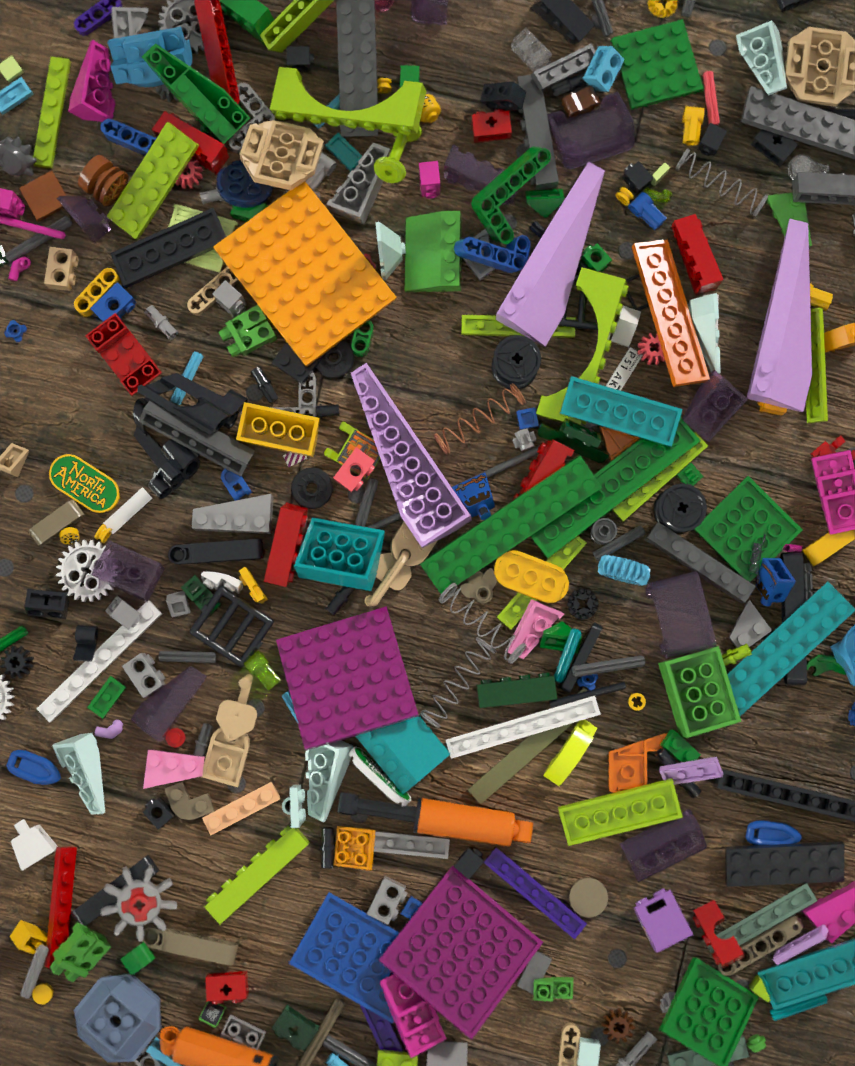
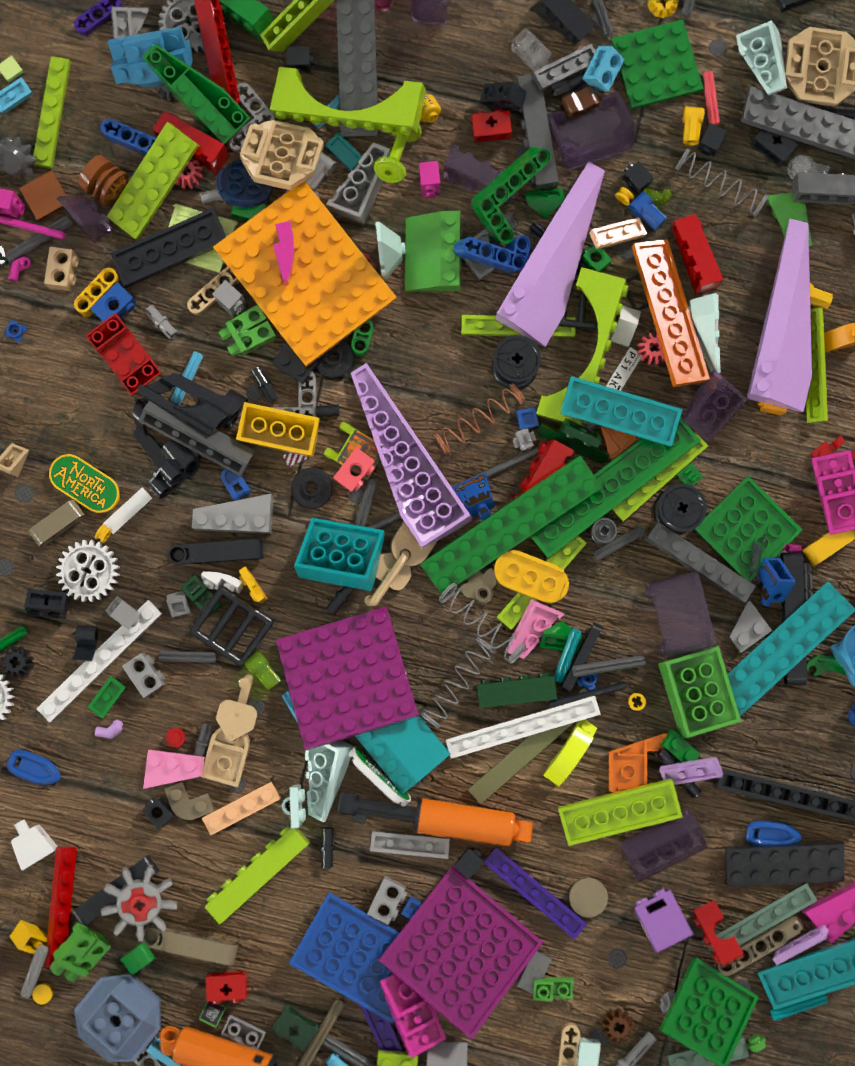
light aqua wedge [52,733,105,815] -> none
yellow tile [59,527,80,544] -> none
dark pink wedge [68,40,115,122] -> none
clear purple slope [91,540,165,603] -> none
clear purple wedge [131,666,207,742] -> none
red wedge [264,502,308,587] -> none
light orange tile [334,826,376,870] -> none
yellow bush [377,78,392,93] -> none
green brick [400,65,420,88] -> none
black gear [567,589,598,620] -> none
medium azure gear [598,555,651,586] -> none
yellowish green tile [651,163,670,187] -> none
lime pin [722,643,752,666] -> none
lime slope [749,975,770,1002] -> none
none -> dark pink slope [273,220,295,286]
none -> light nougat tile [589,217,647,249]

